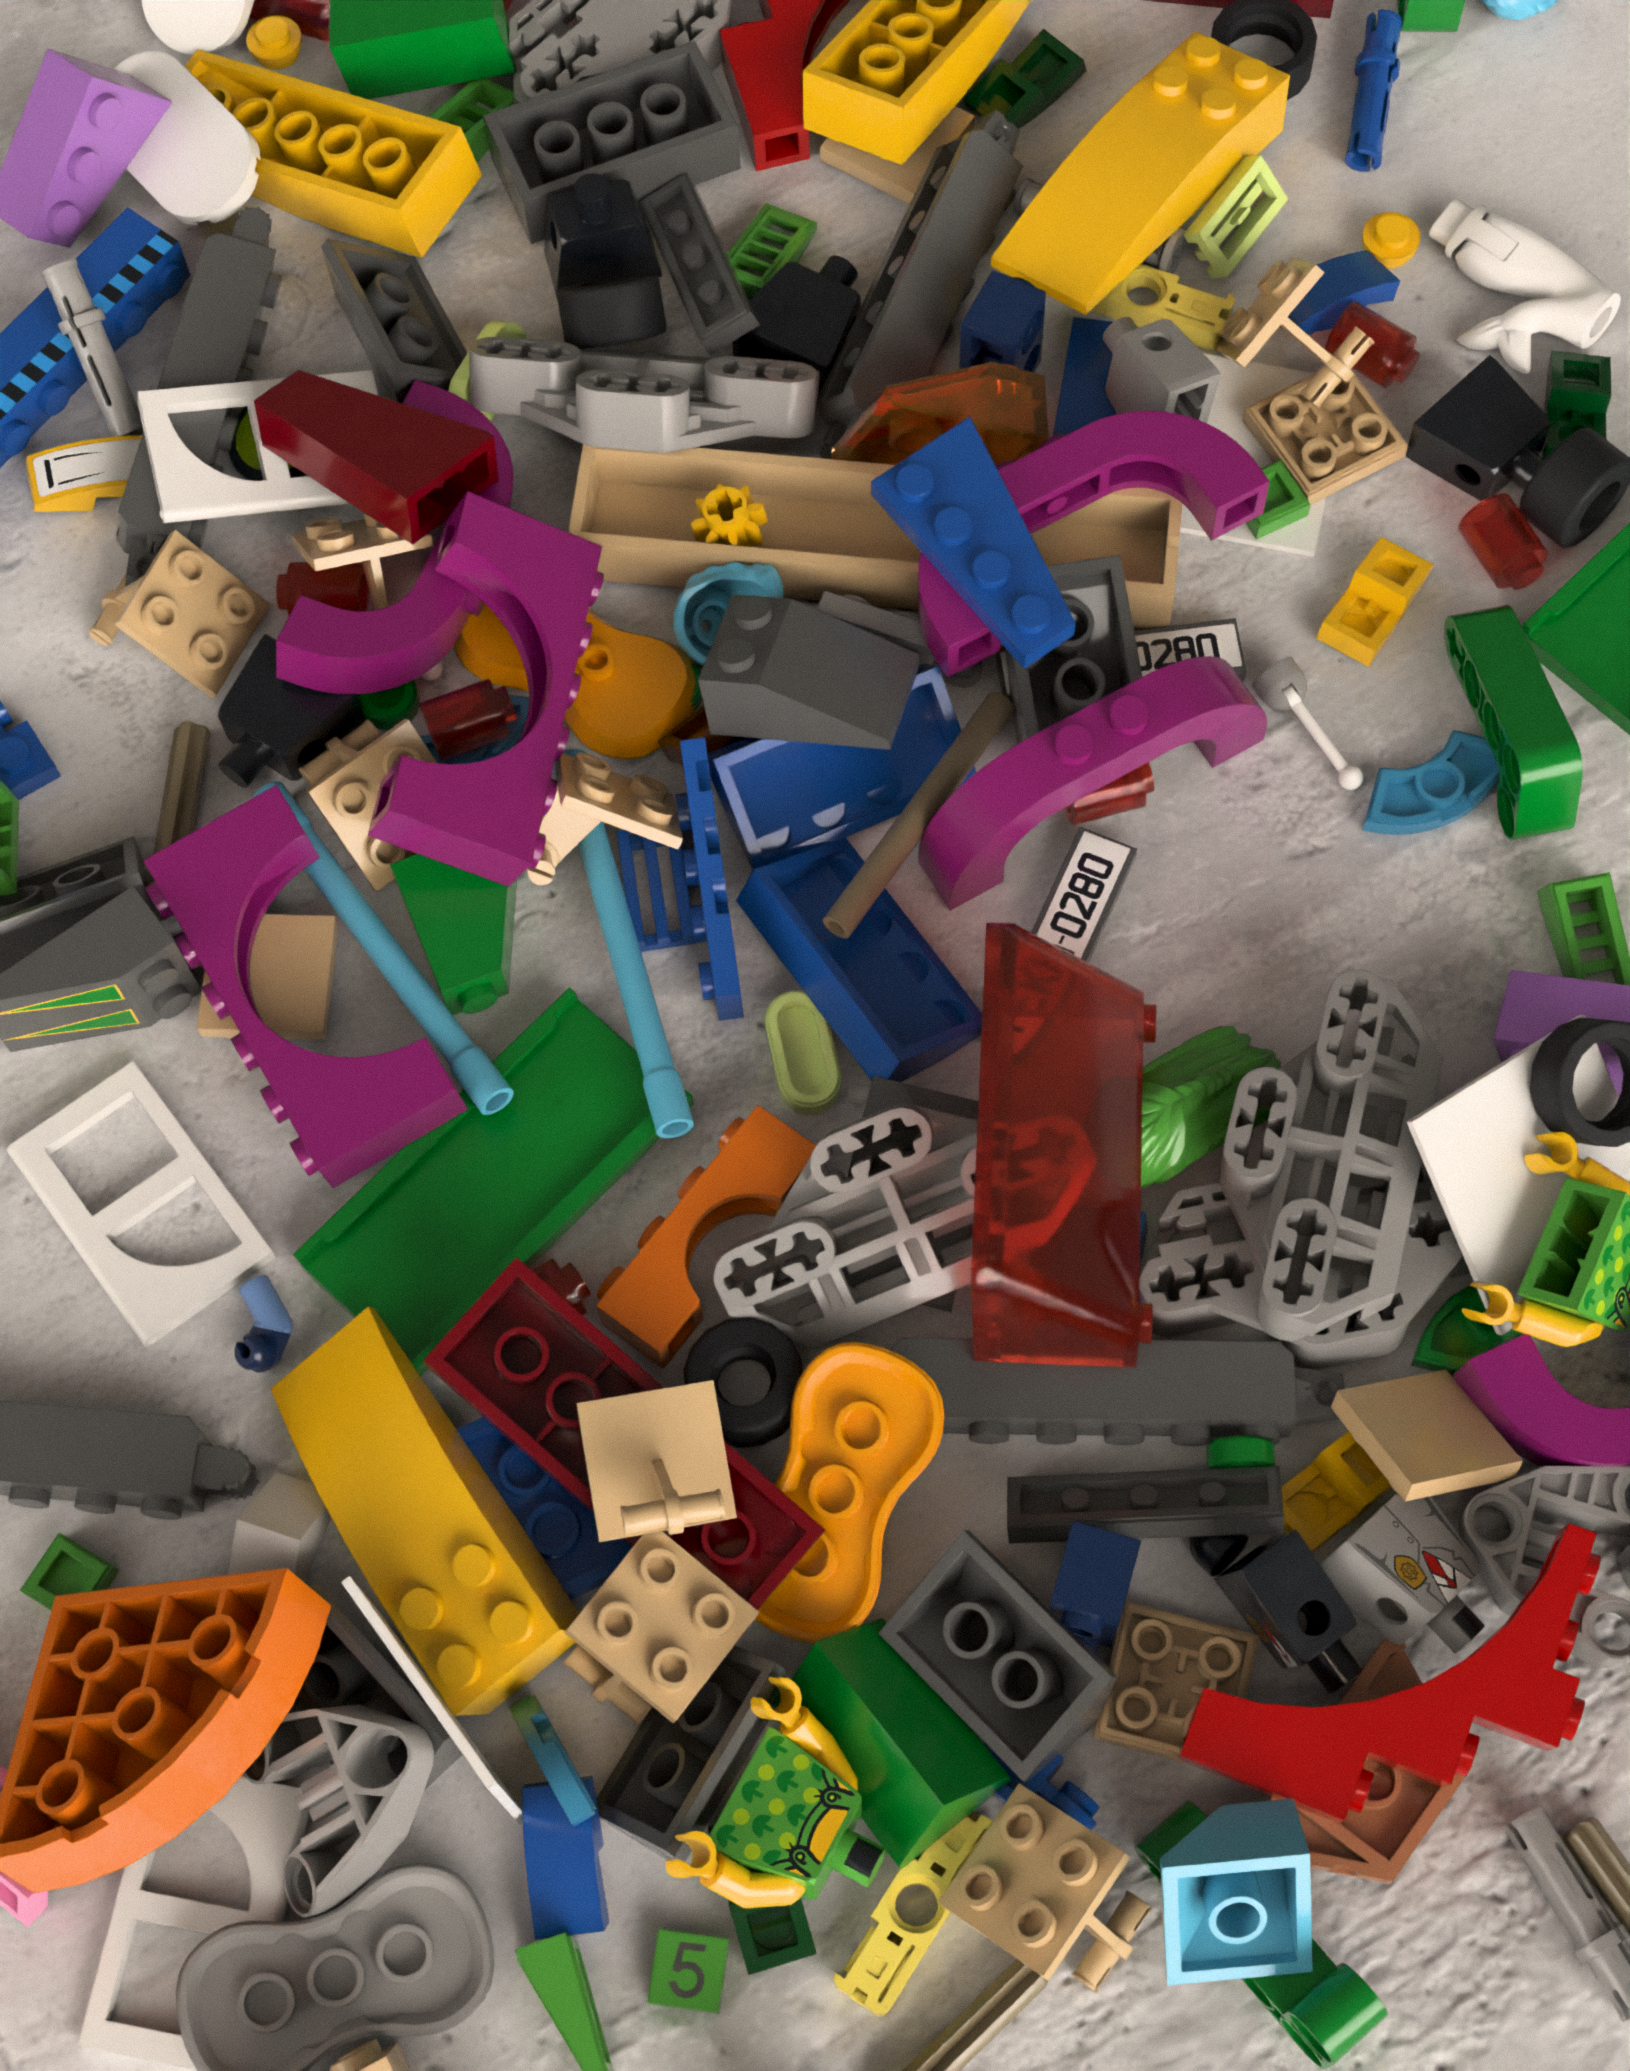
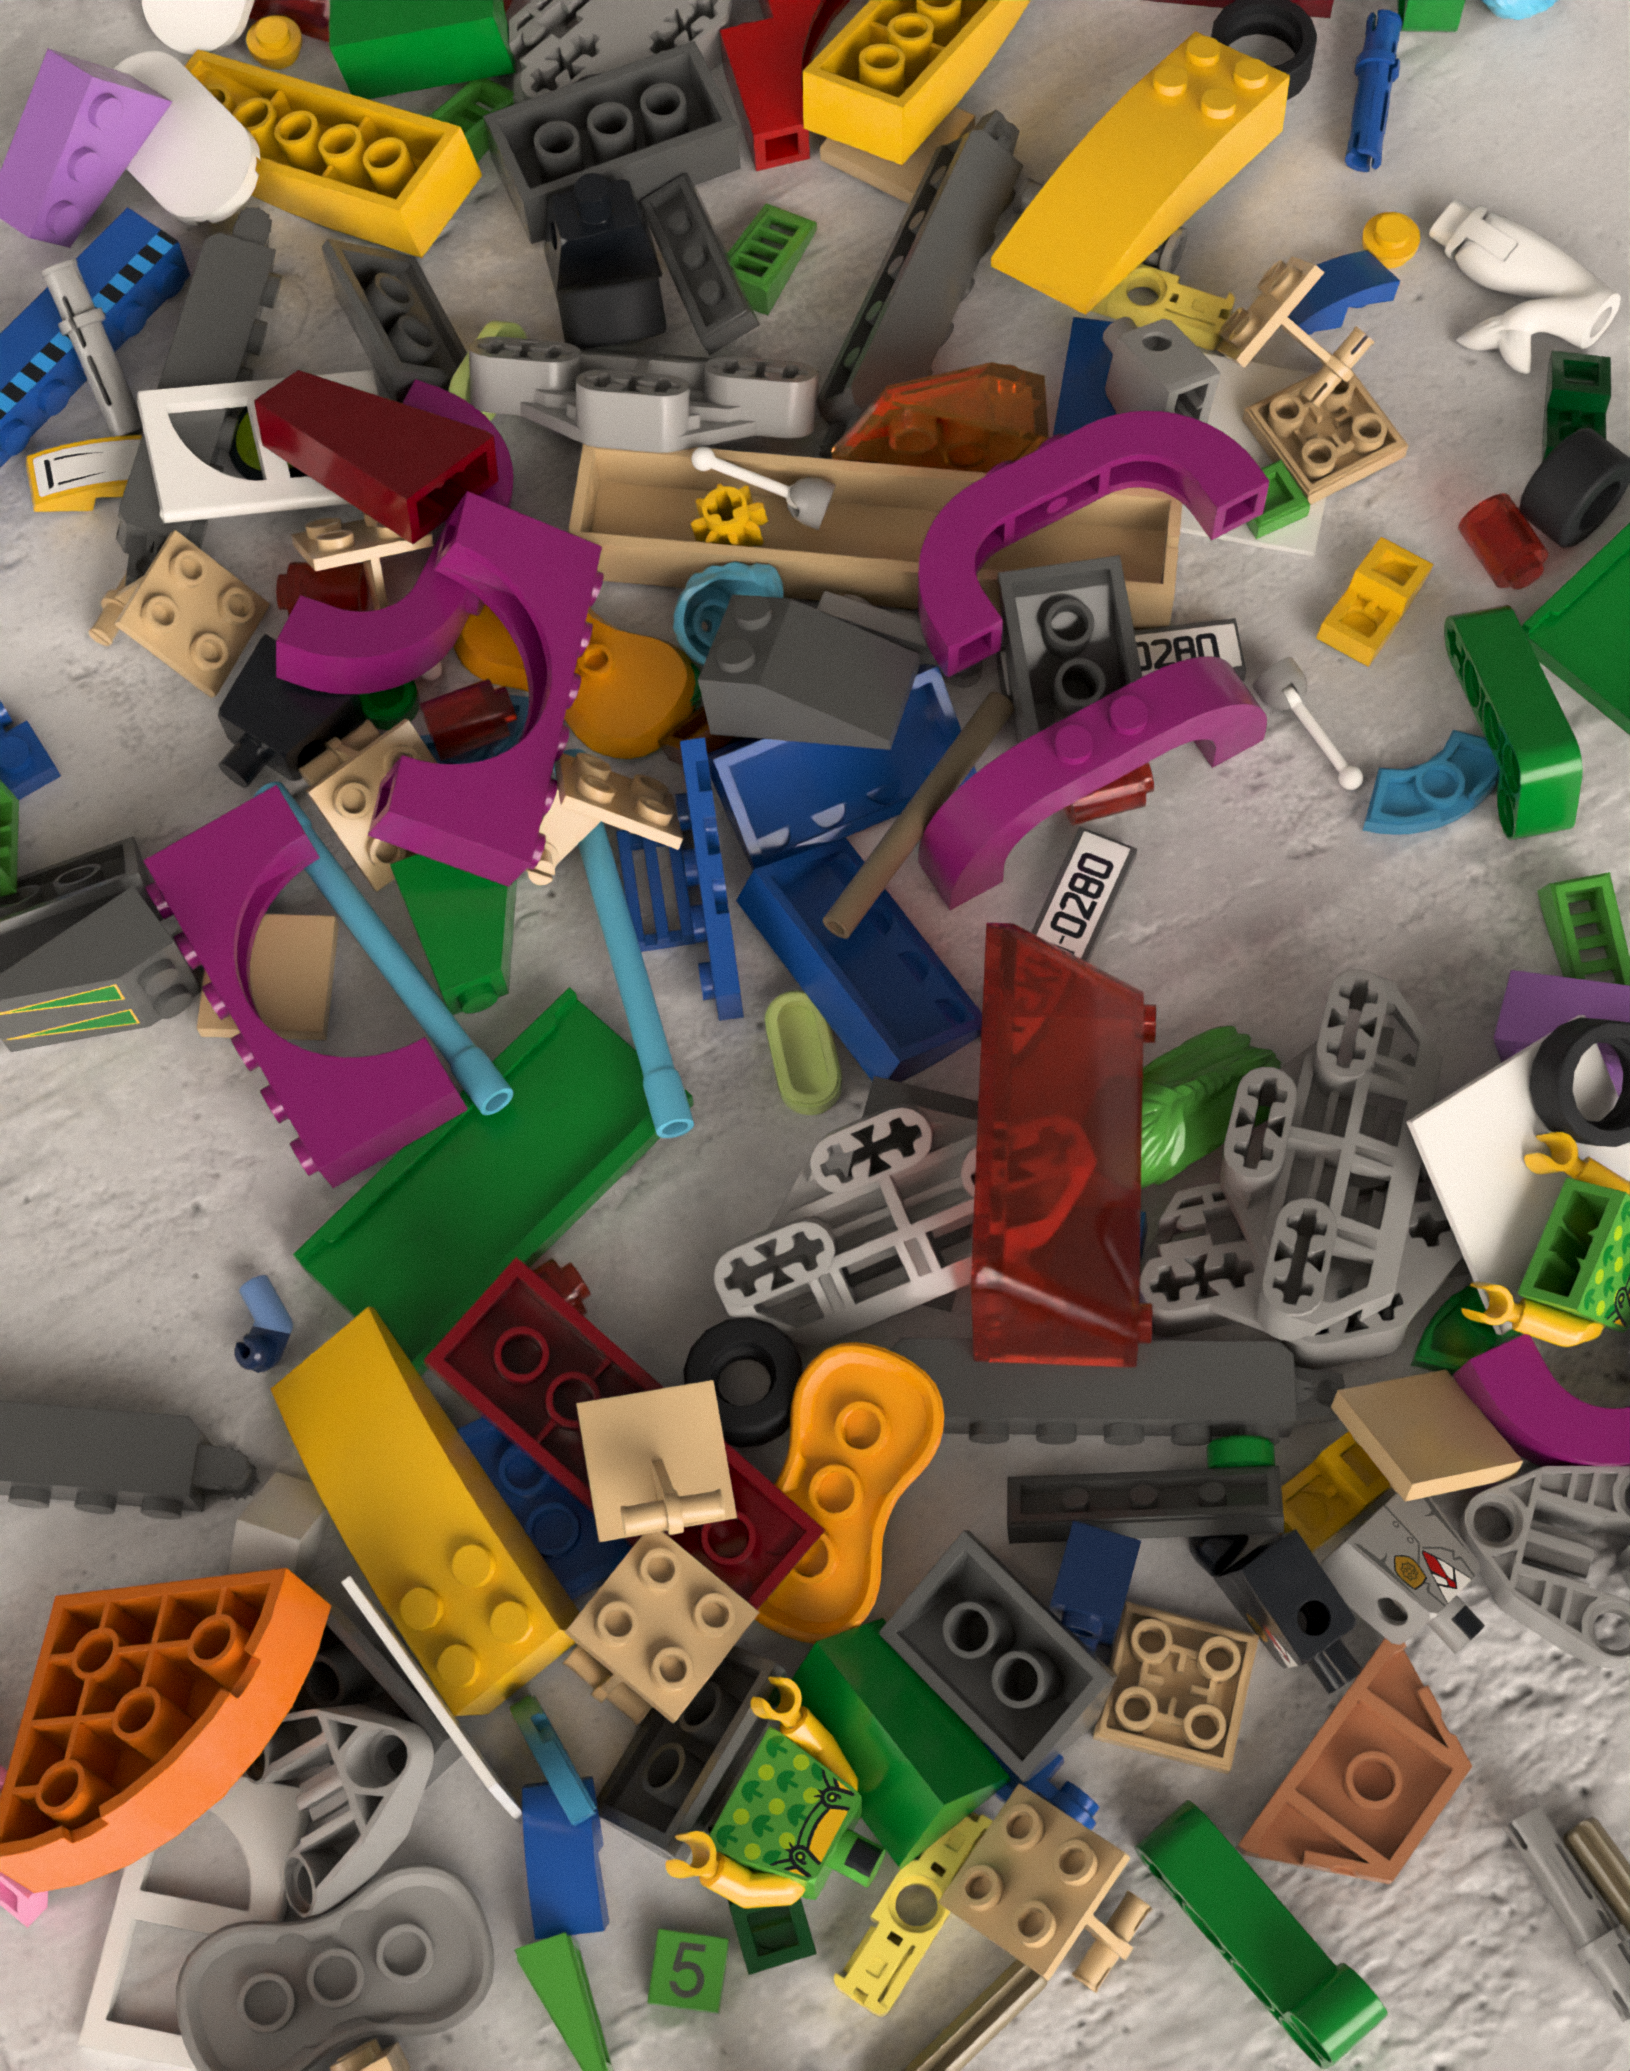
white window [6,1061,276,1347] -> none
bright green tile [20,1533,119,1610] -> none
dark tan axle [149,721,210,884] -> none
orange arch [596,1105,816,1370] -> none
black torso [732,255,861,396] -> none
blue wing [871,417,1076,669] -> none
dark blue brick [959,270,1046,414] -> none
dark green slope [964,29,1087,129] -> none
medium azure slope [1160,1799,1313,1985] -> none
red arch [1177,1523,1601,1823] -> none
yellowish green tile [1183,154,1288,279] -> none
clear red brick [1325,301,1420,388] -> none
black torso [1406,355,1551,501] -> none
none -> hinge [691,447,836,530]

